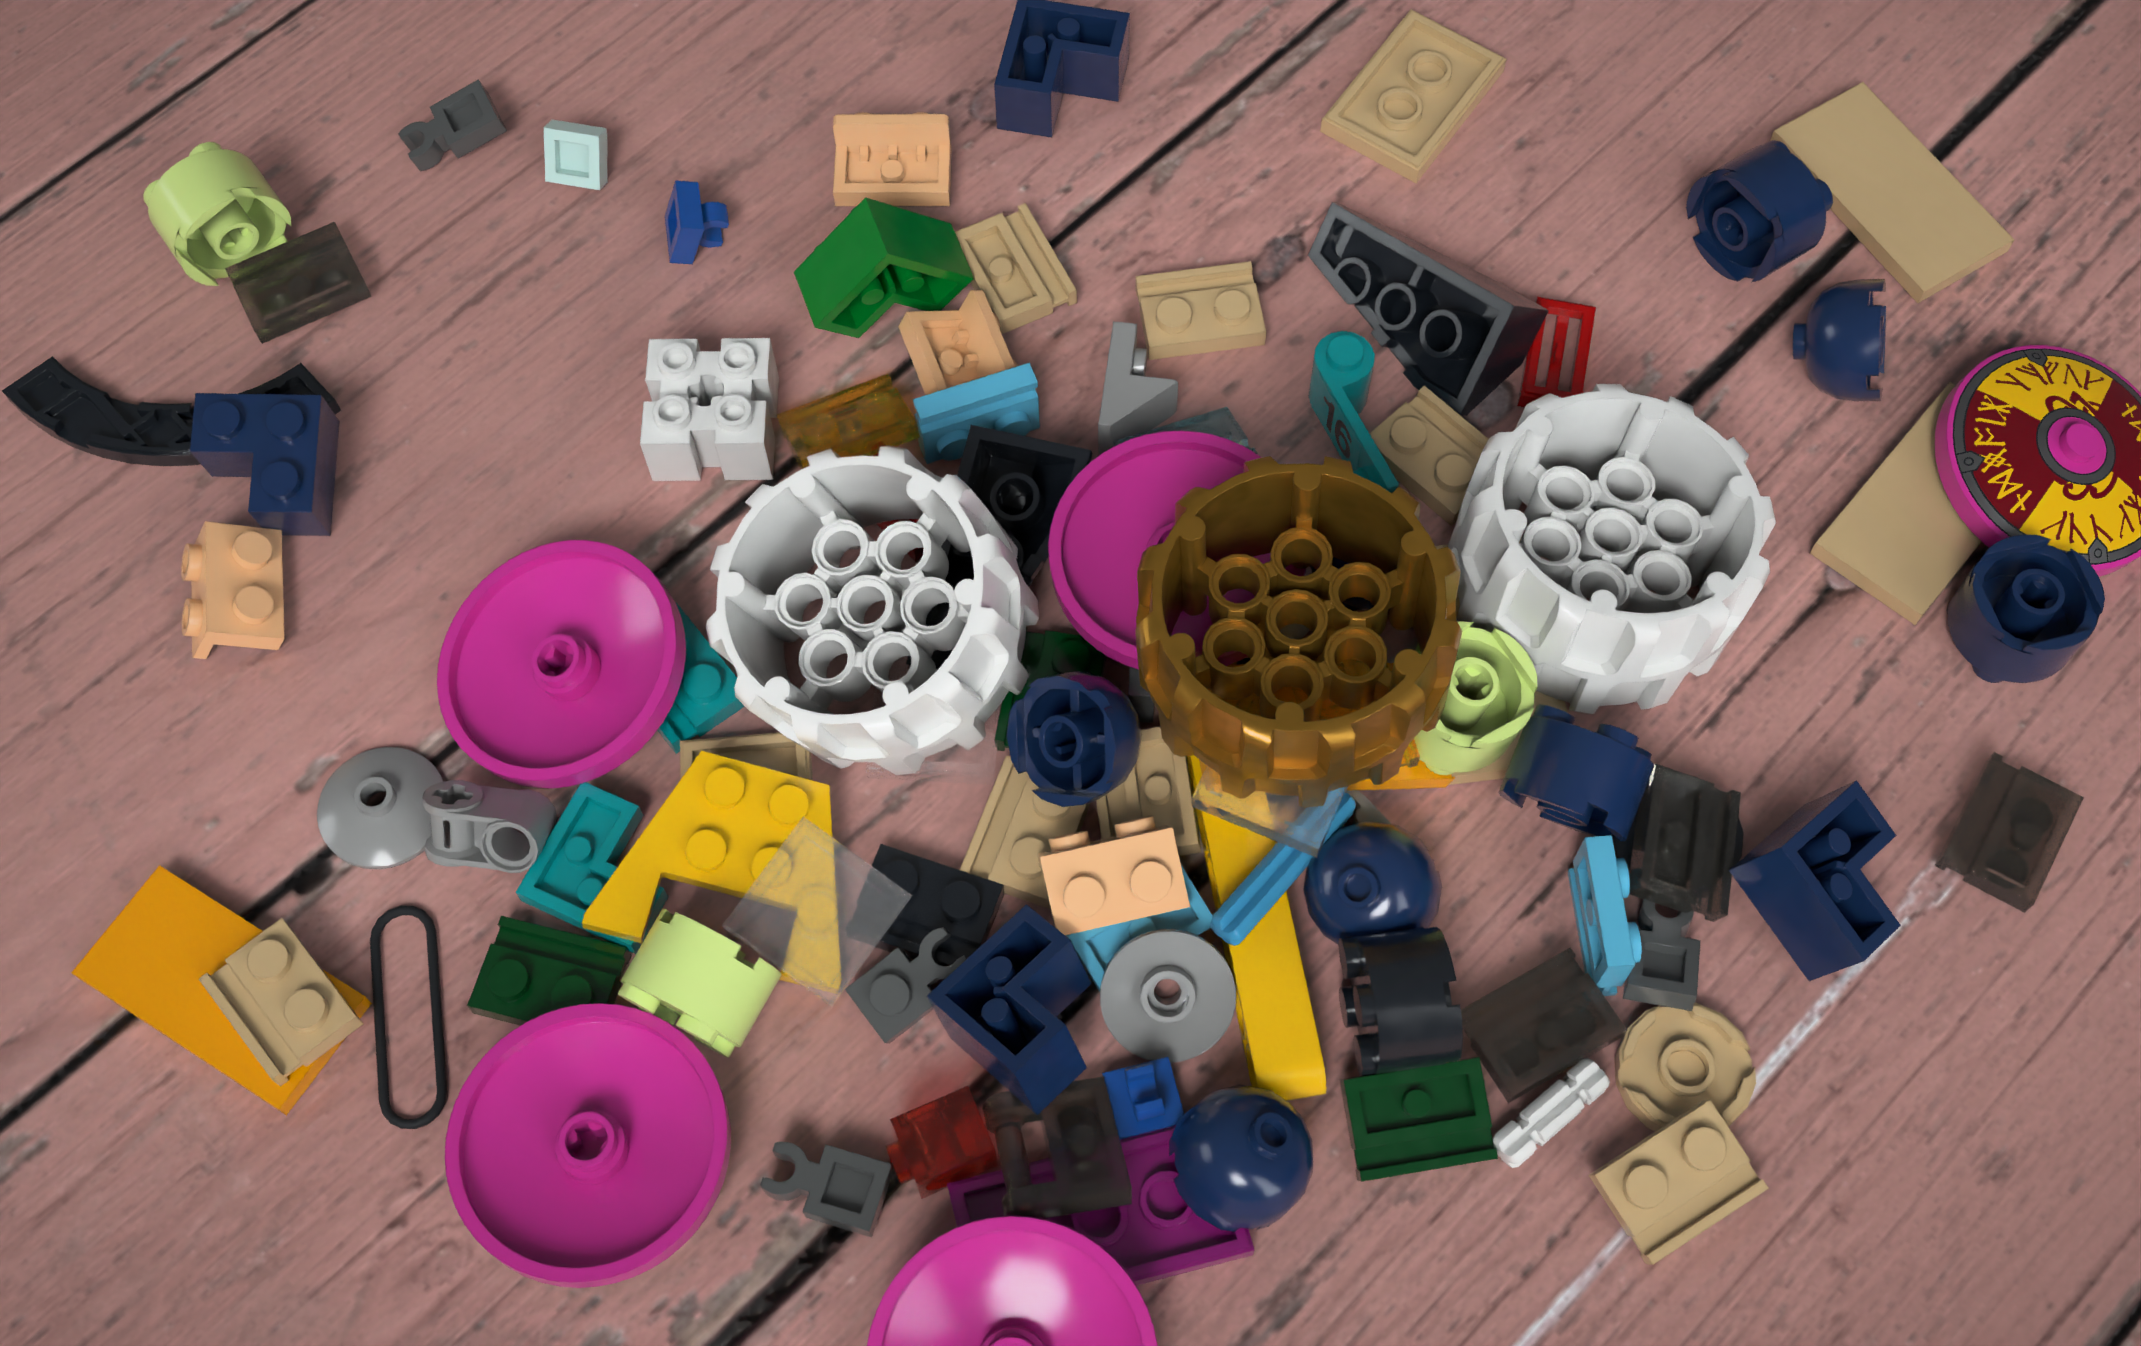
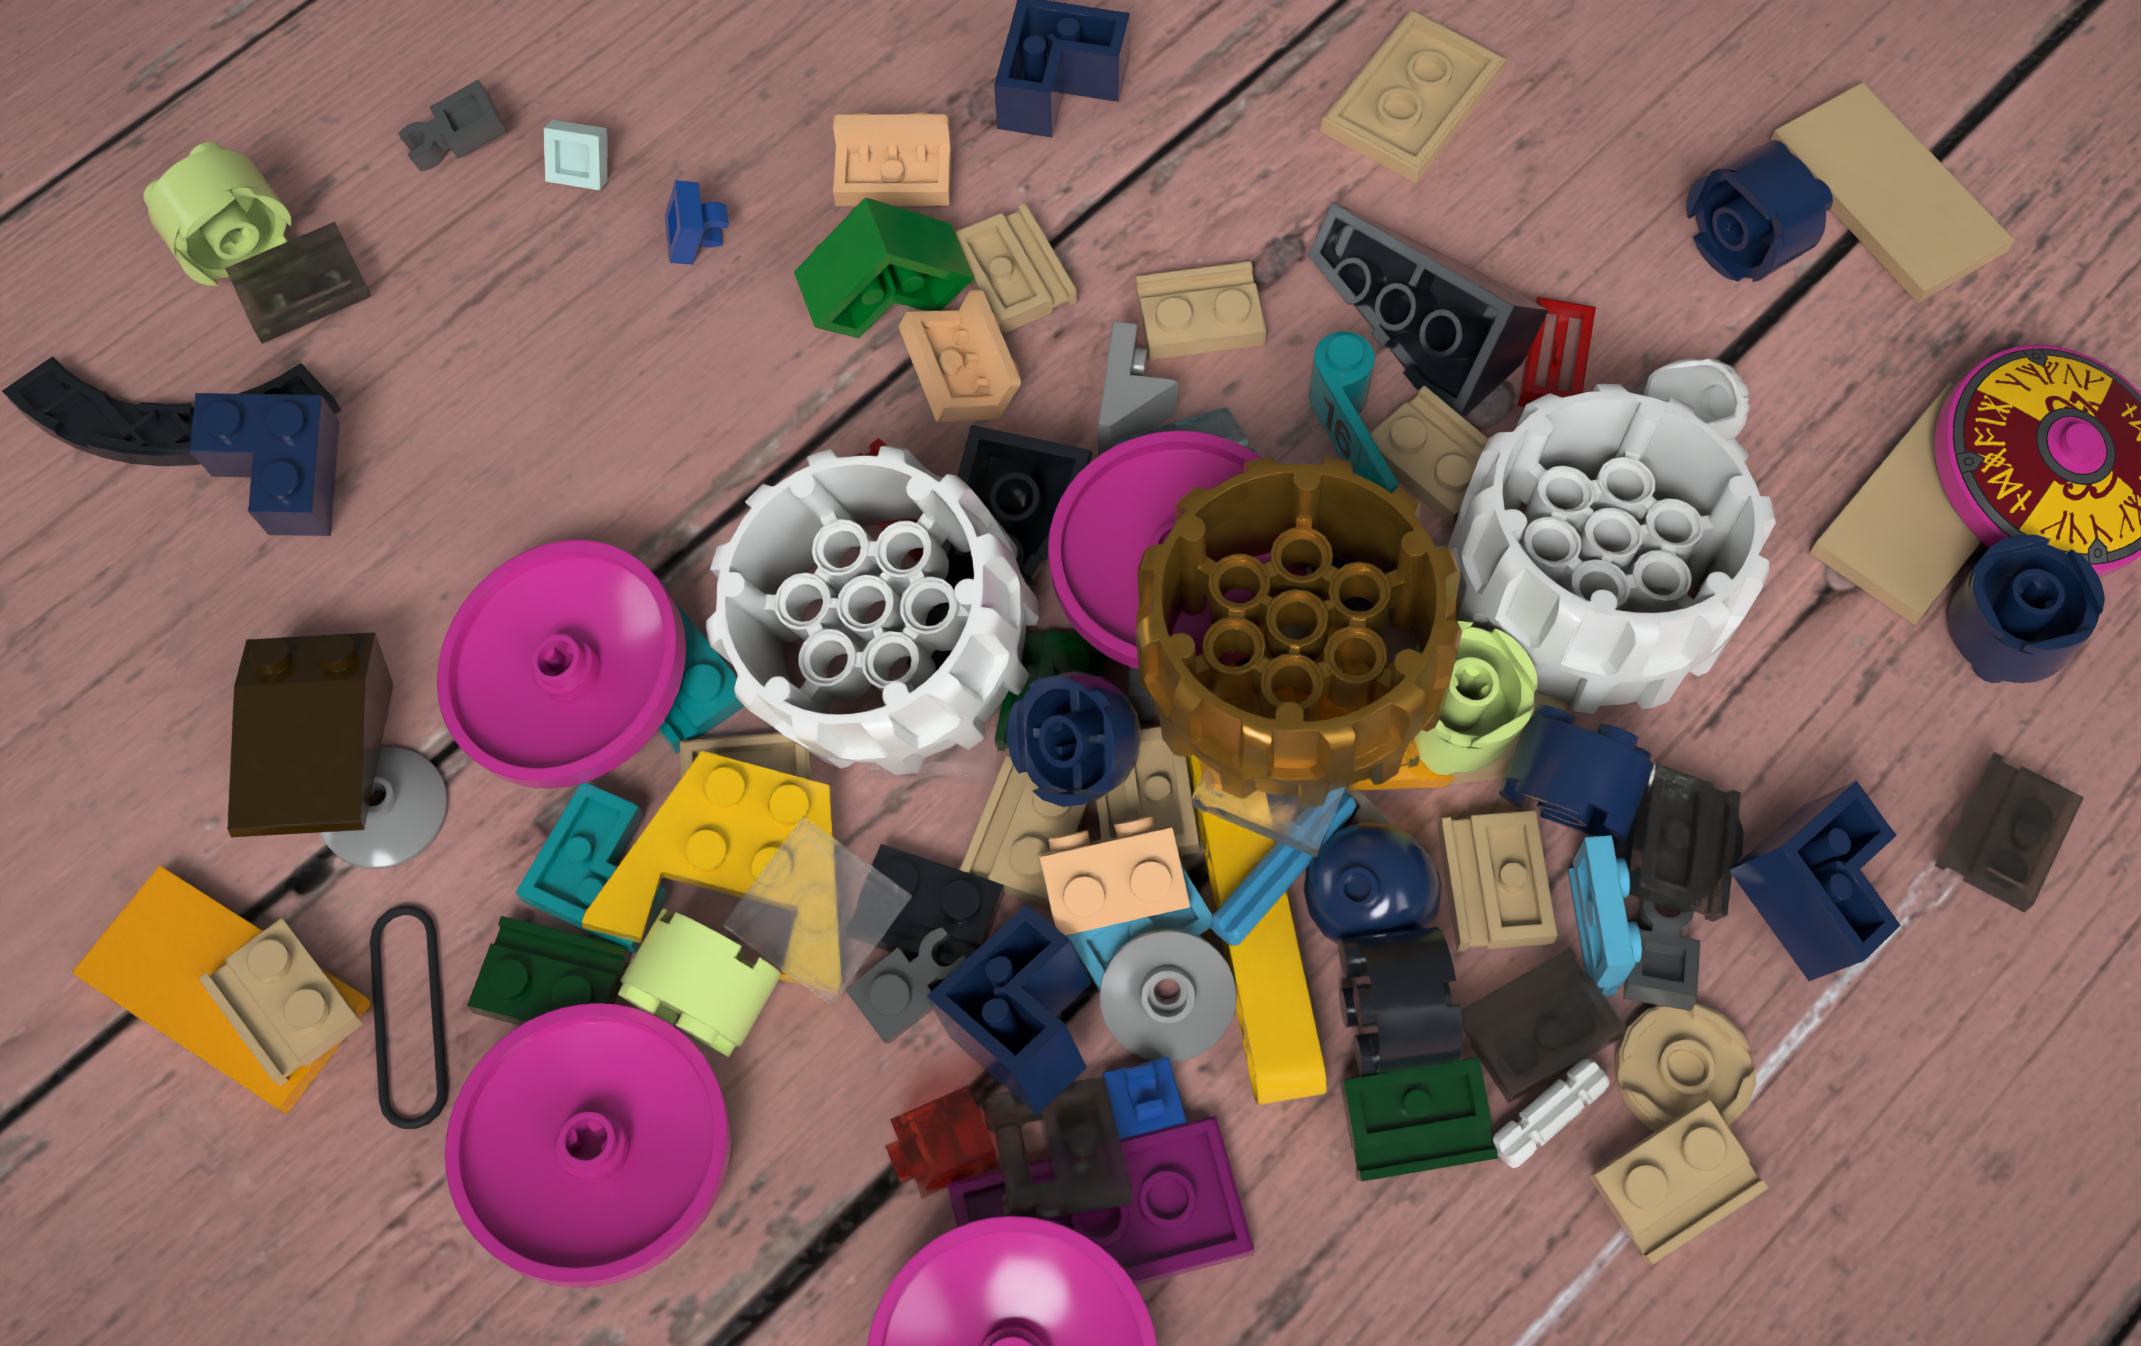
light nougat bracket [181,521,285,659] -> none
light grey piece [422,780,558,873] -> none
white brick [640,338,779,481] -> none
dark grey plate [760,1142,894,1237] -> none
clear yellow plate [776,374,920,469] -> none
medium azure plate [913,362,1040,464] -> none
dark blue cylinder [1169,1084,1313,1232] -> none
dark blue cylinder [1793,279,1886,401] -> none
none -> dark brown slope [227,632,393,838]
none -> tan plate [1438,811,1558,952]
none -> white hair [1644,358,1750,440]

